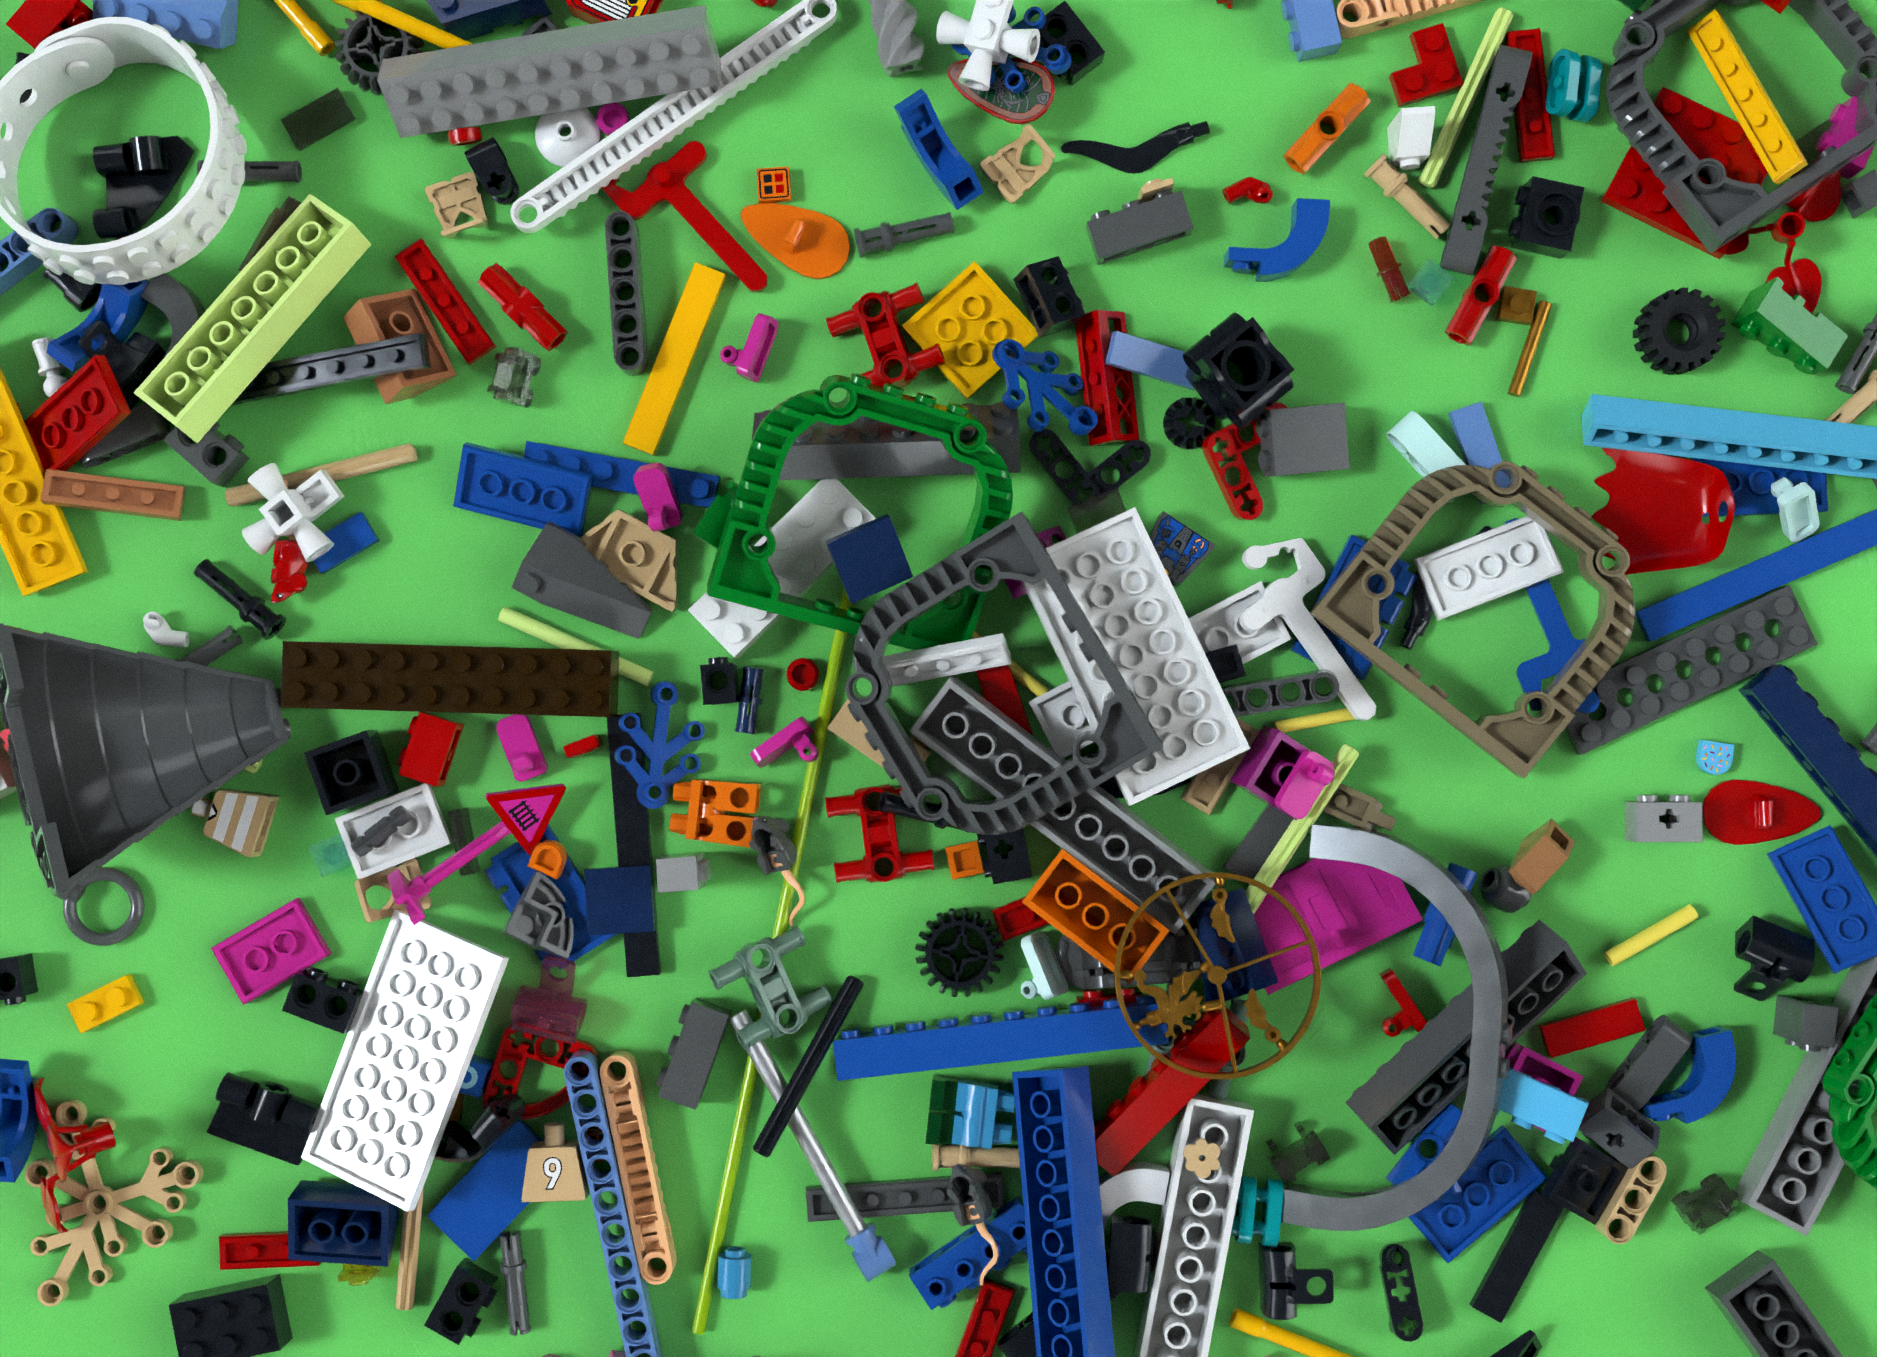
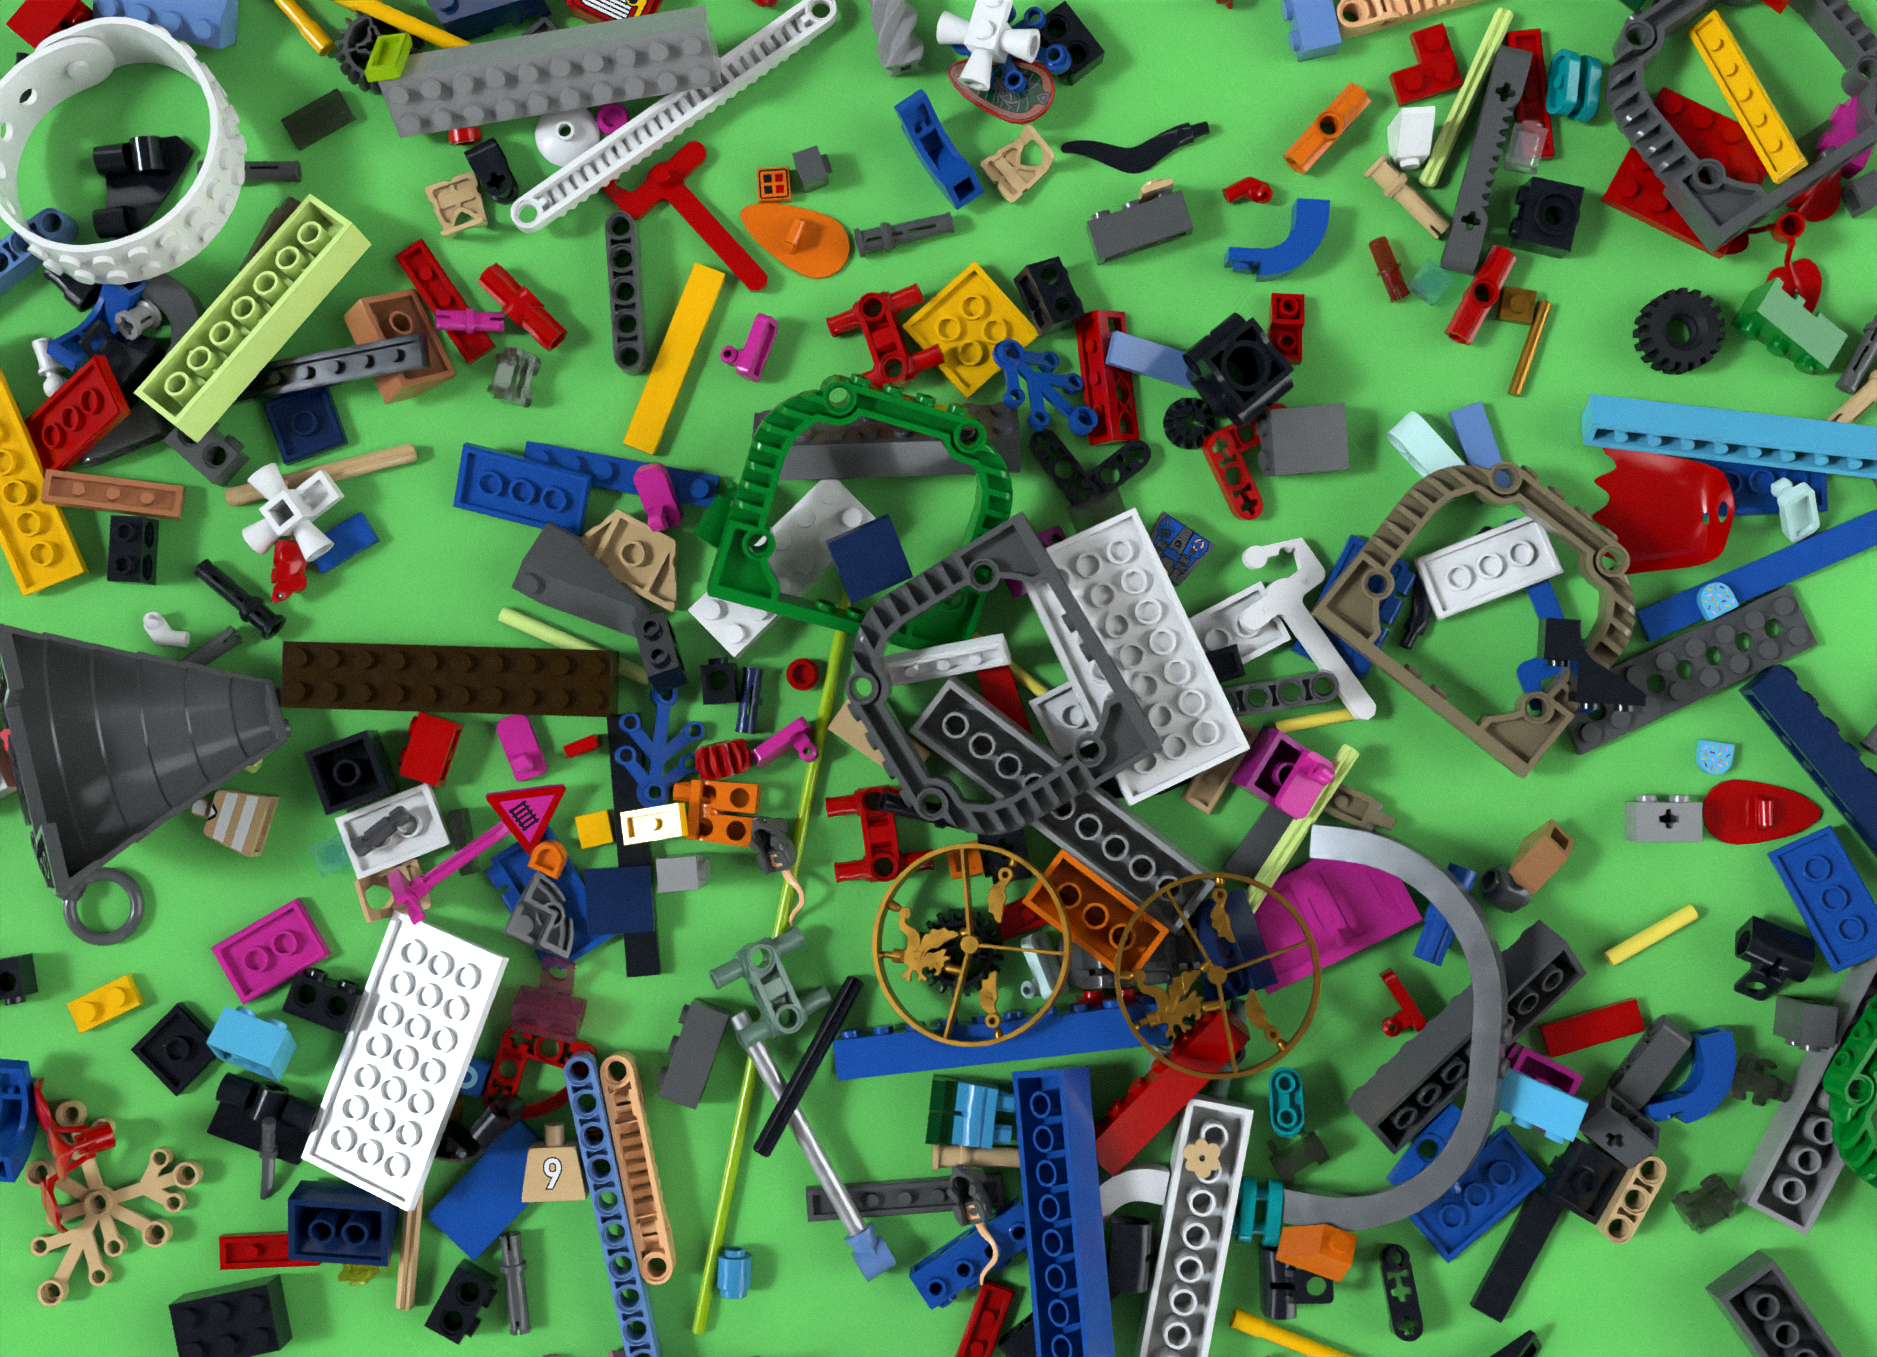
none -> black brick [107,515,159,585]
none -> light grey bush [114,299,162,340]
none -> black tile [131,1002,217,1096]
none -> medium azure brick [206,1006,297,1082]
none -> dark grey piece [259,1117,278,1200]
none -> dark blue tile [263,387,349,466]
none -> lime tile [364,32,413,83]
none -> dark pink pin [435,308,504,334]
none -> yellow tile [575,810,615,849]
none -> plate [620,803,688,845]
none -> black brick [632,611,689,694]
none -> red gear [695,738,752,780]
none -> dark grey plate [792,145,833,193]
none -> pearl gold piece [872,843,1073,1047]
none -> red slope [1268,293,1305,365]
none -> teal brick [1269,1067,1304,1139]
none -> orange slope [1275,1224,1357,1283]
none -> clear brick [1504,120,1548,175]
none -> black arch [1536,618,1646,712]
none -> medium azure tile [1697,582,1739,621]
none -> clear smoke piece [1729,1053,1793,1107]

